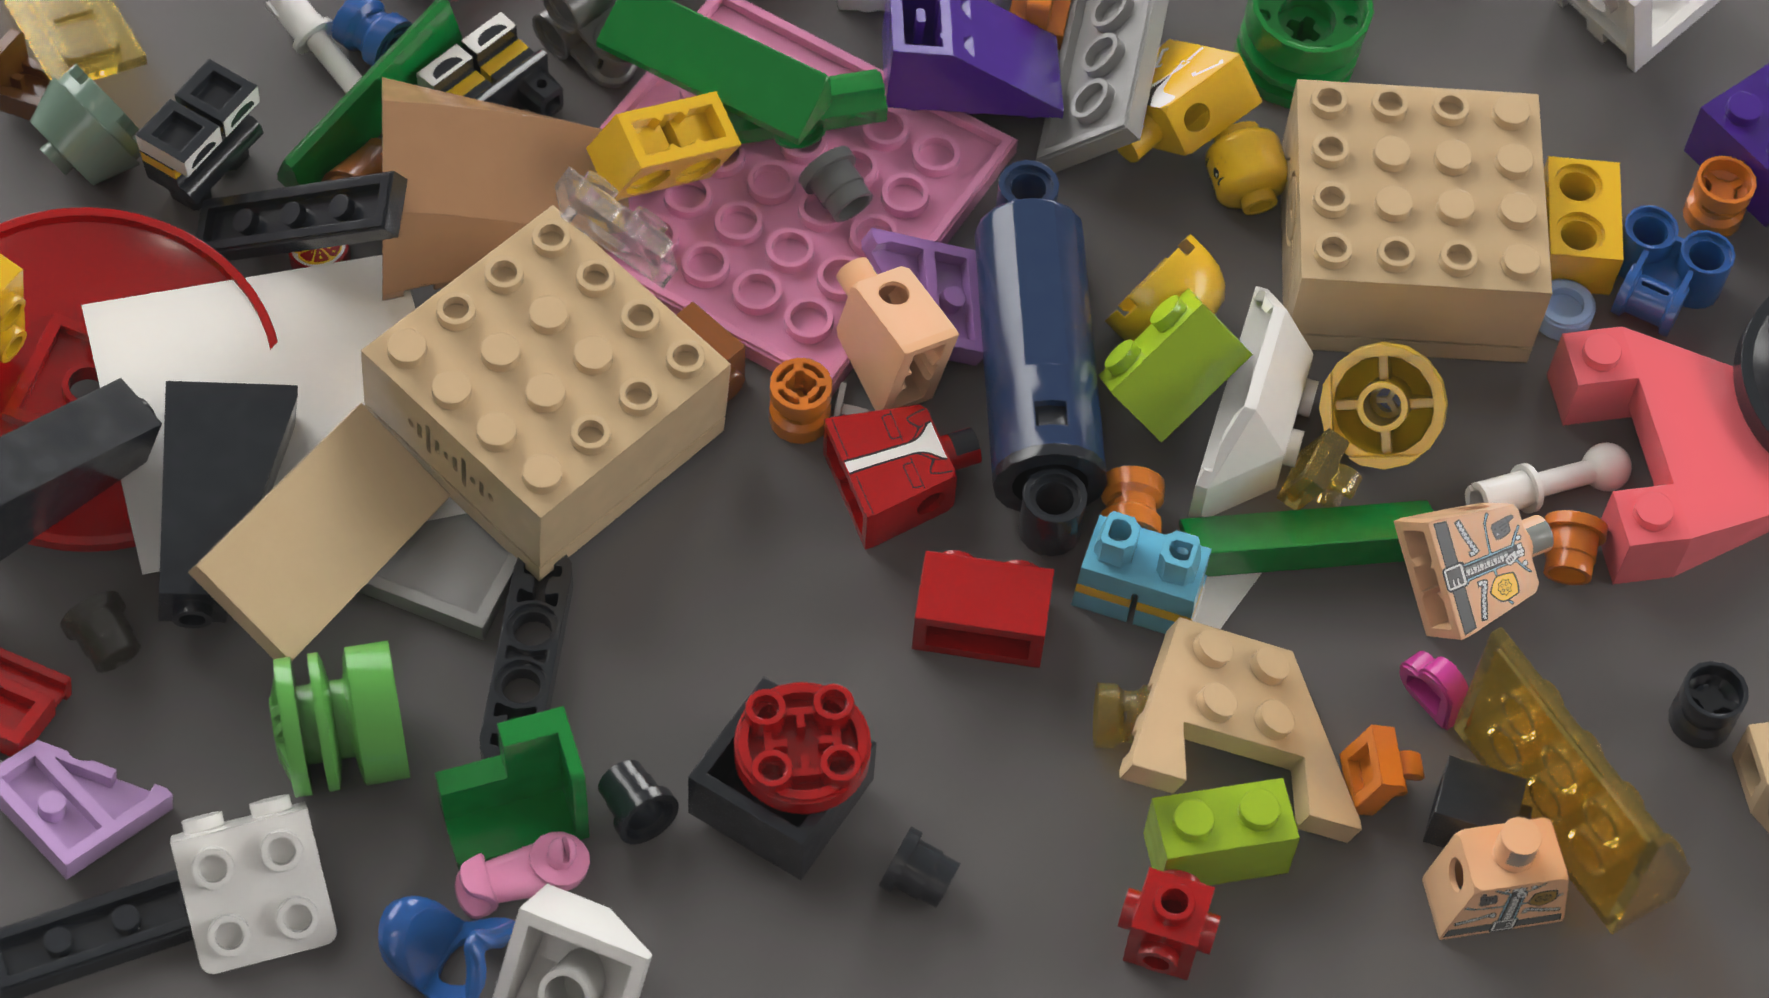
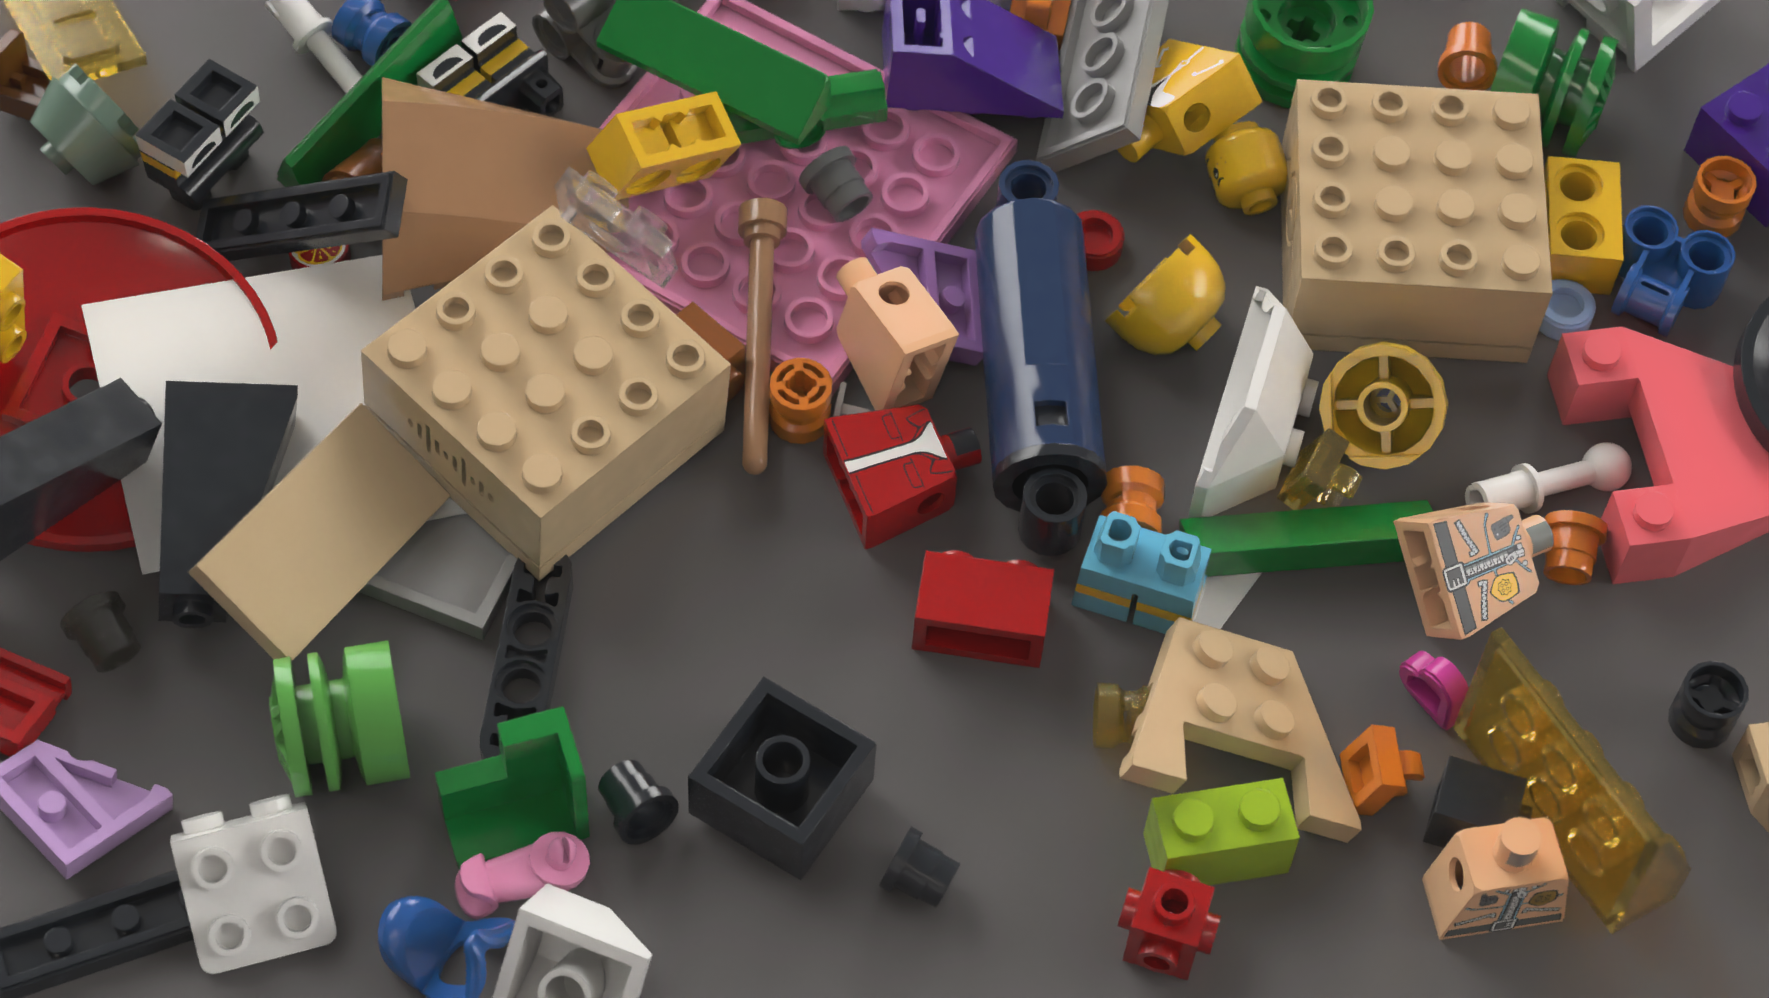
red tile [734,682,871,814] -> none
lime brick [1098,288,1253,443] -> none
none -> medium nougat piece [738,198,787,475]
none -> red tile [1077,210,1125,271]
none -> orange piece [1438,22,1497,91]
none -> green wheel [1490,8,1619,158]

